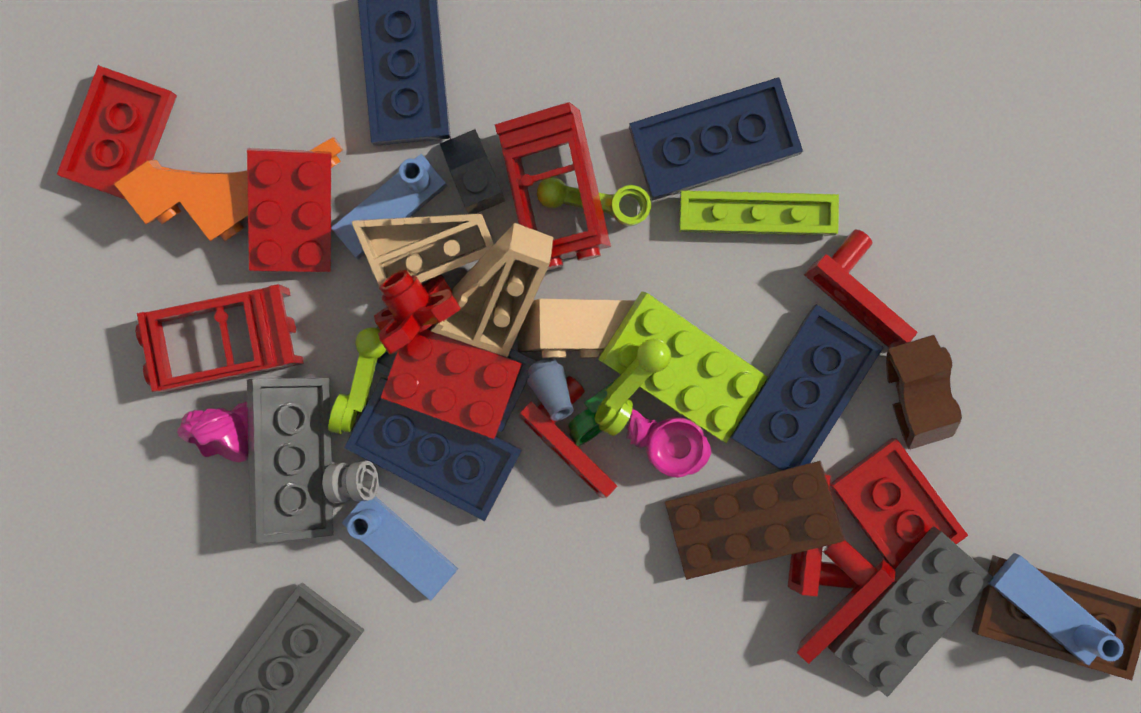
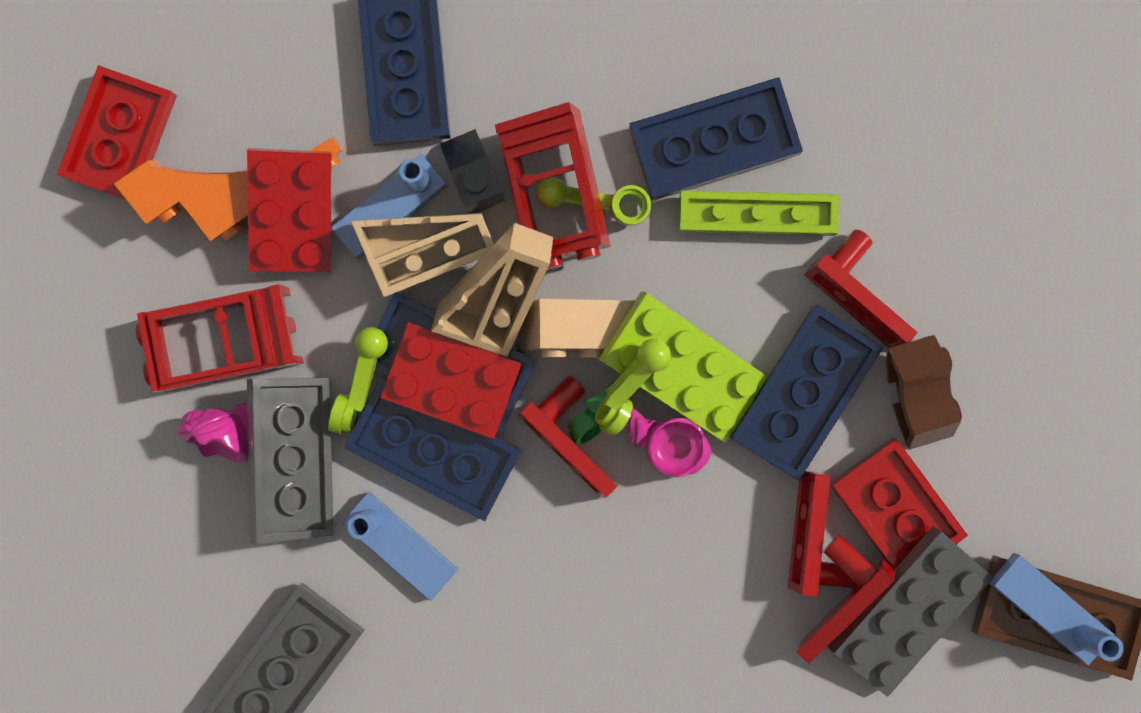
light grey wheel [322,461,379,503] -> none
red plant [374,270,461,354] -> none
sand blue cone [527,358,574,421] -> none
reddish brown plate [665,460,845,580] -> none

